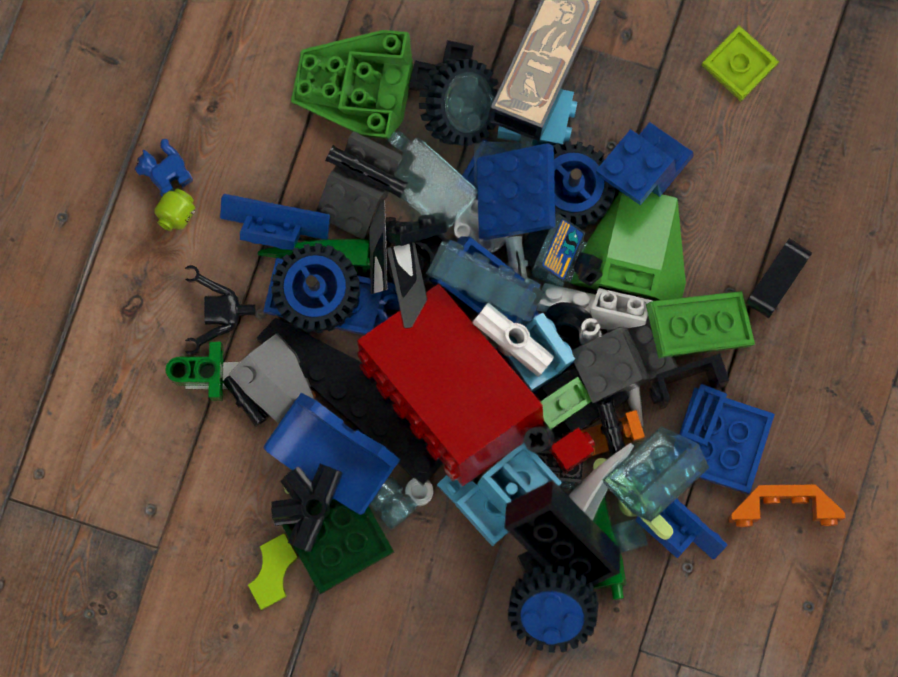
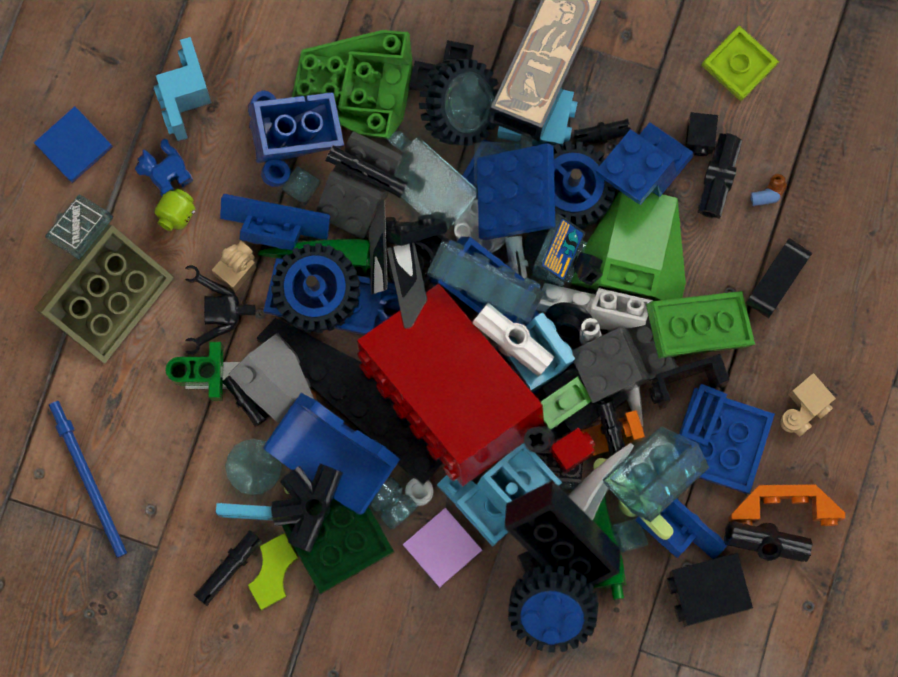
none -> blue tile [34,106,113,183]
none -> olive slope [34,222,174,364]
none -> clear light blue tile [45,194,114,260]
none -> blue bar [49,401,127,558]
none -> medium azure bracket [154,37,211,141]
none -> black pin [193,530,263,606]
none -> tan brick [212,241,257,293]
none -> medium azure tile [216,503,273,521]
none -> clear light blue dish [225,439,282,495]
none -> blue piece [248,91,344,187]
none -> clear light blue tile [282,166,321,205]
none -> lavender tile [403,508,482,588]
none -> black pin [574,118,631,145]
none -> black brick [666,553,753,627]
none -> black brick [685,112,718,157]
none -> black piece [698,133,742,219]
none -> black piece [724,521,813,562]
none -> arm [751,174,787,206]
none -> tan brick [780,373,836,437]

